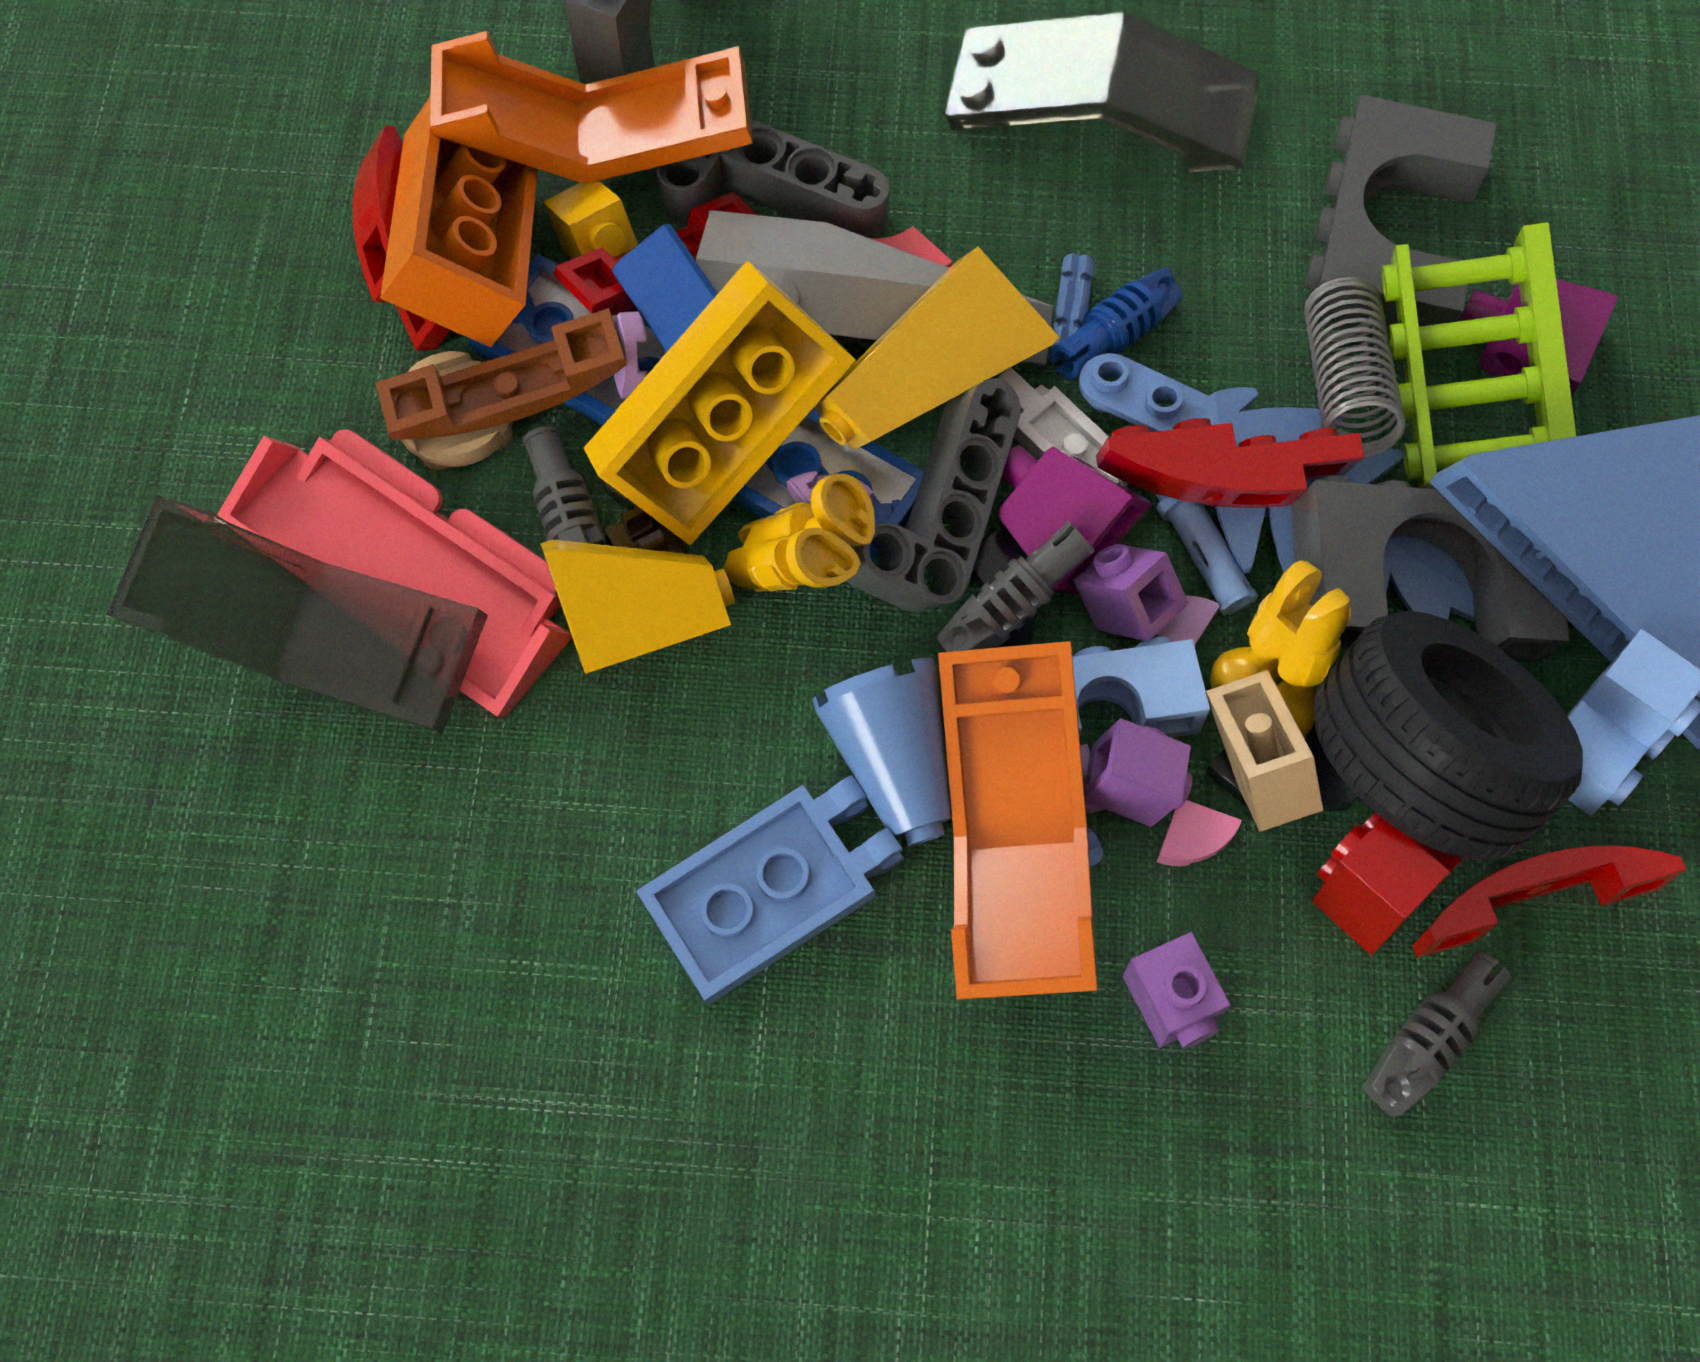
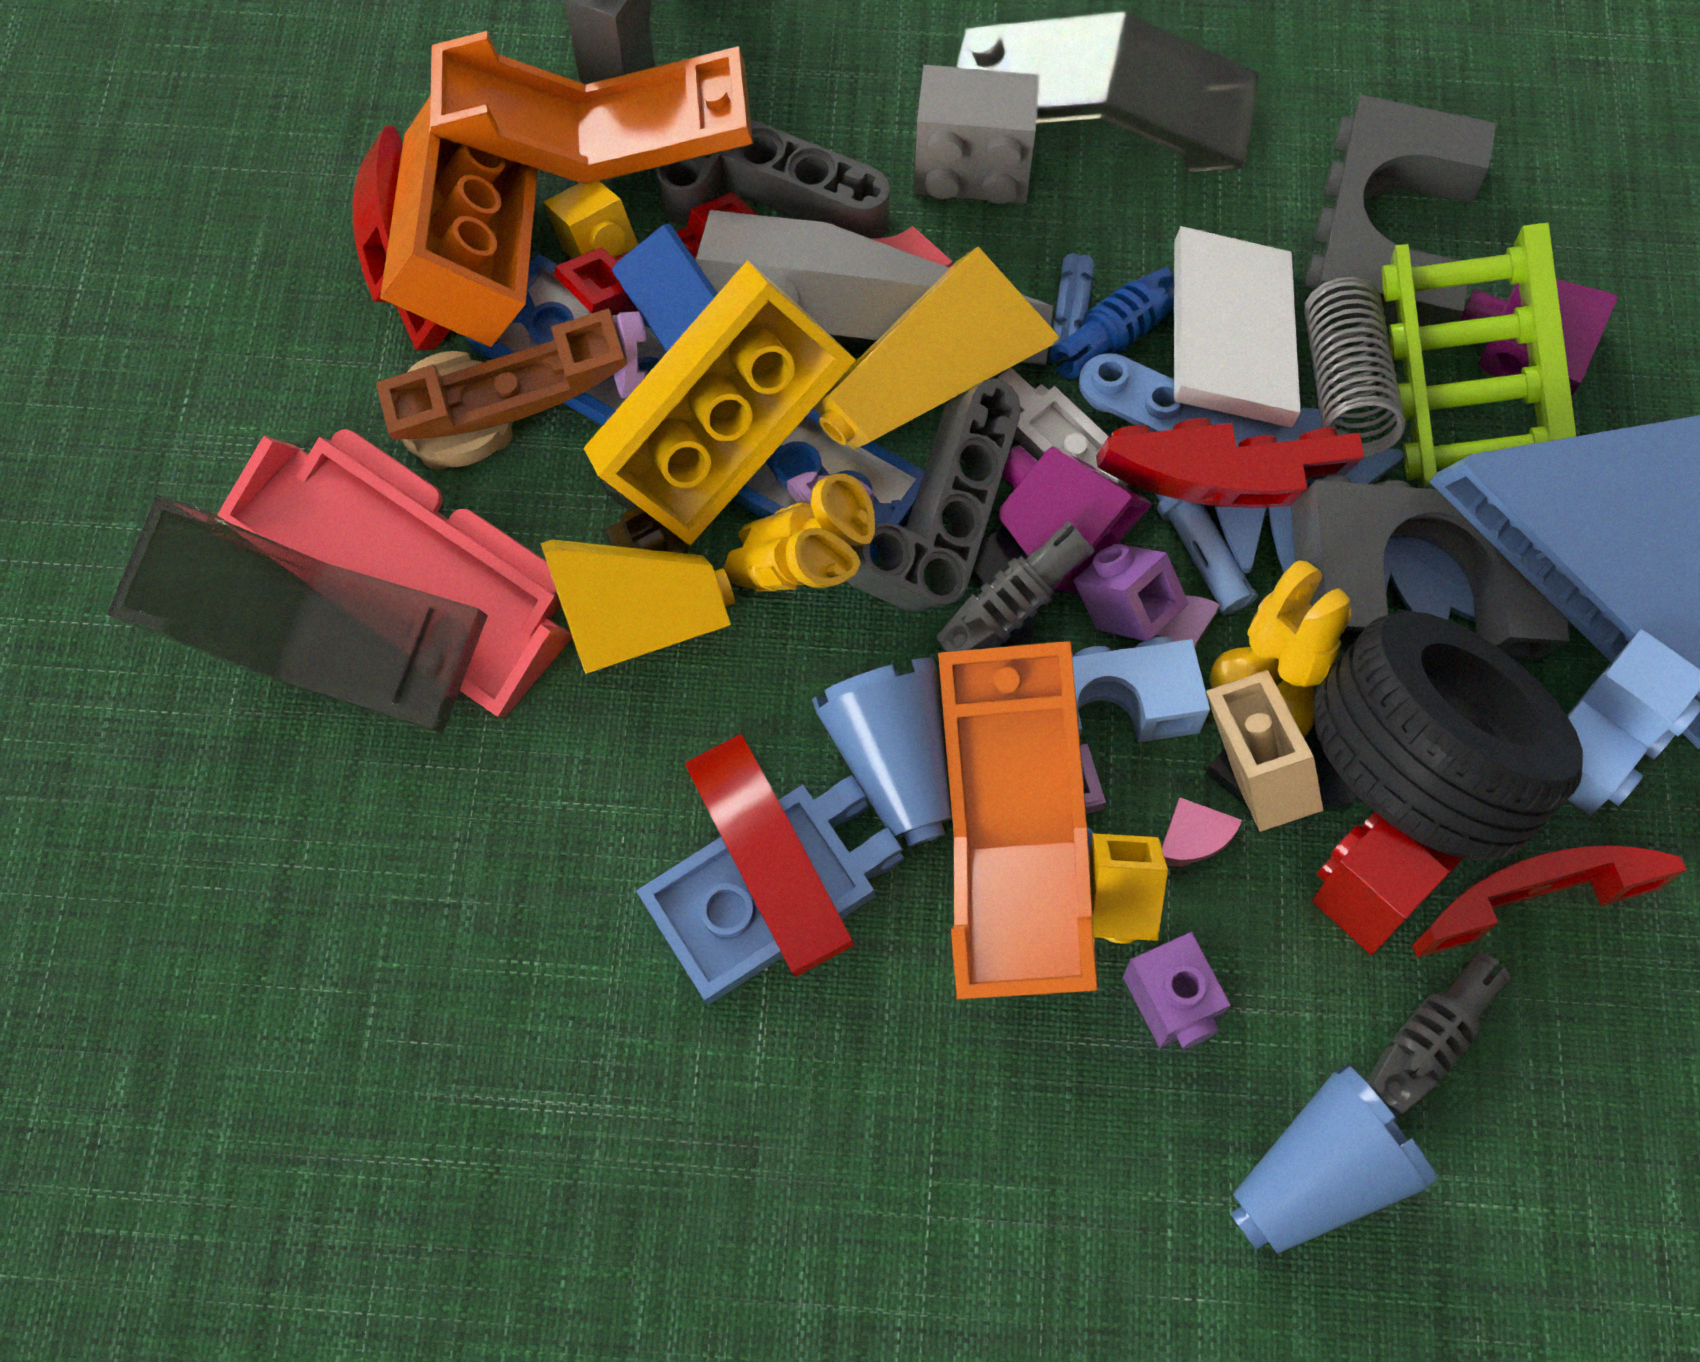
dark grey hinge [522,425,606,545] -> none
medium lavender brick [1084,718,1192,827] -> none
none -> red slope [684,734,855,978]
none -> light grey brick [914,65,1040,204]
none -> yellow brick [1090,833,1168,944]
none -> white tile [1174,226,1301,428]
none -> medium blue cone [1230,1065,1438,1254]

